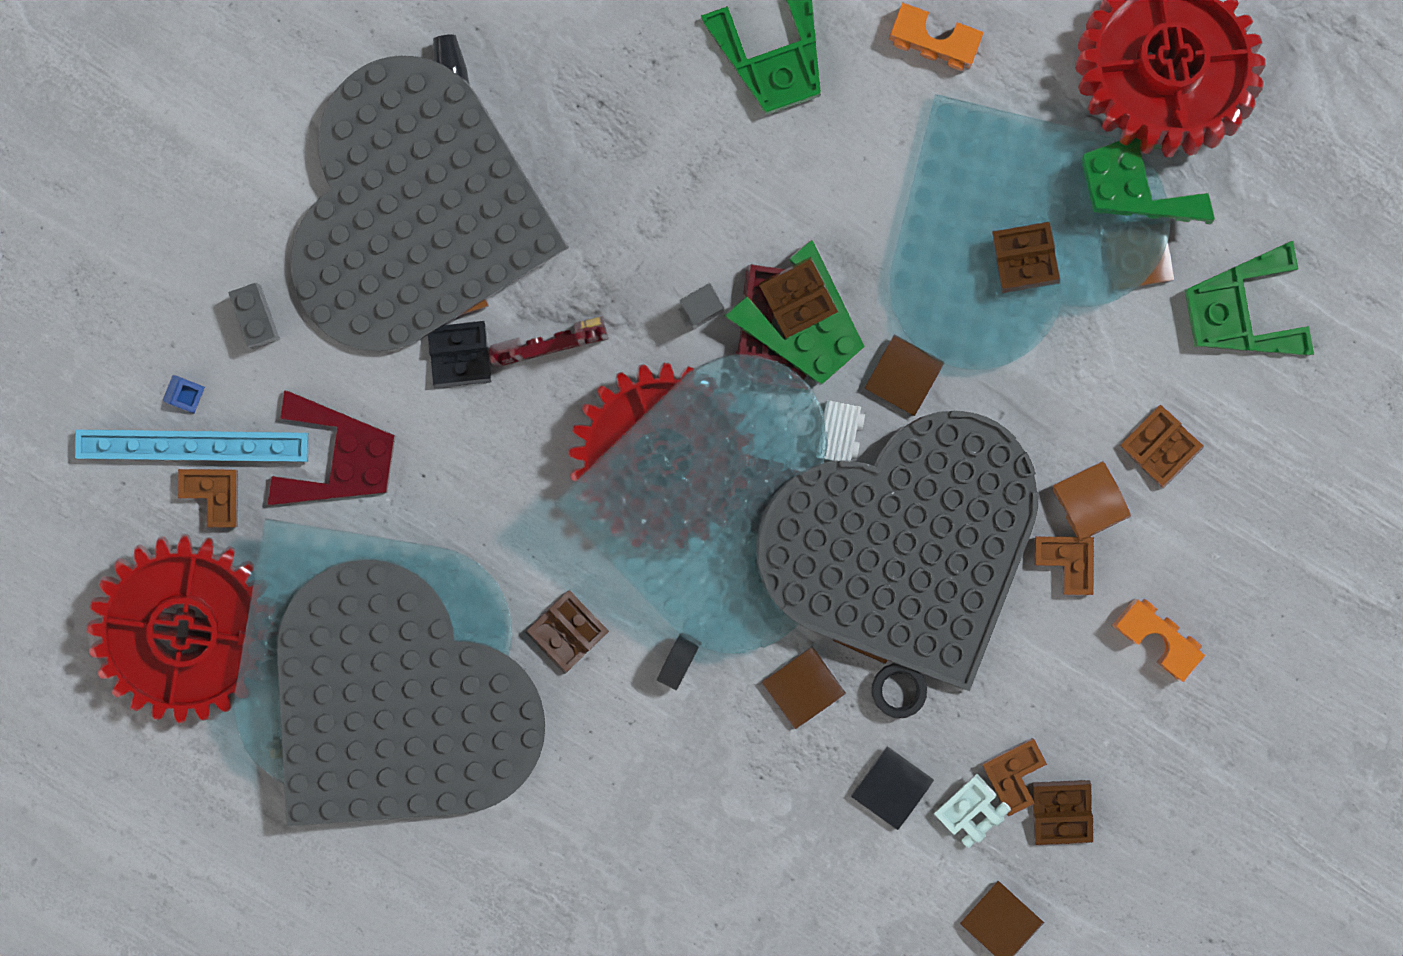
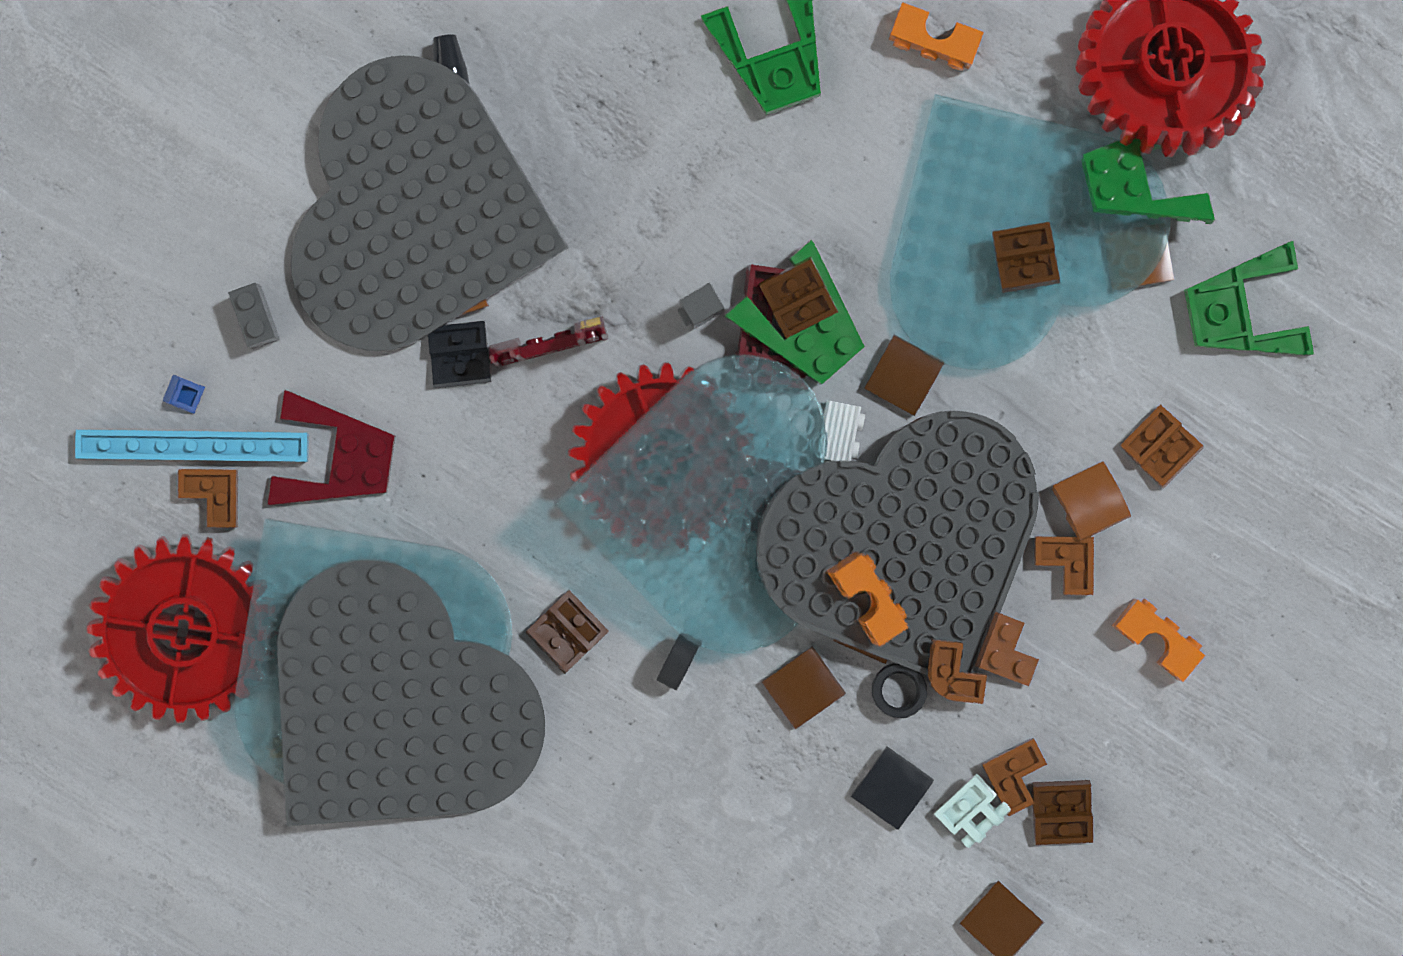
none -> orange arch [827,551,908,647]
none -> dark orange plate [928,639,987,704]
none -> dark orange plate [975,612,1039,686]

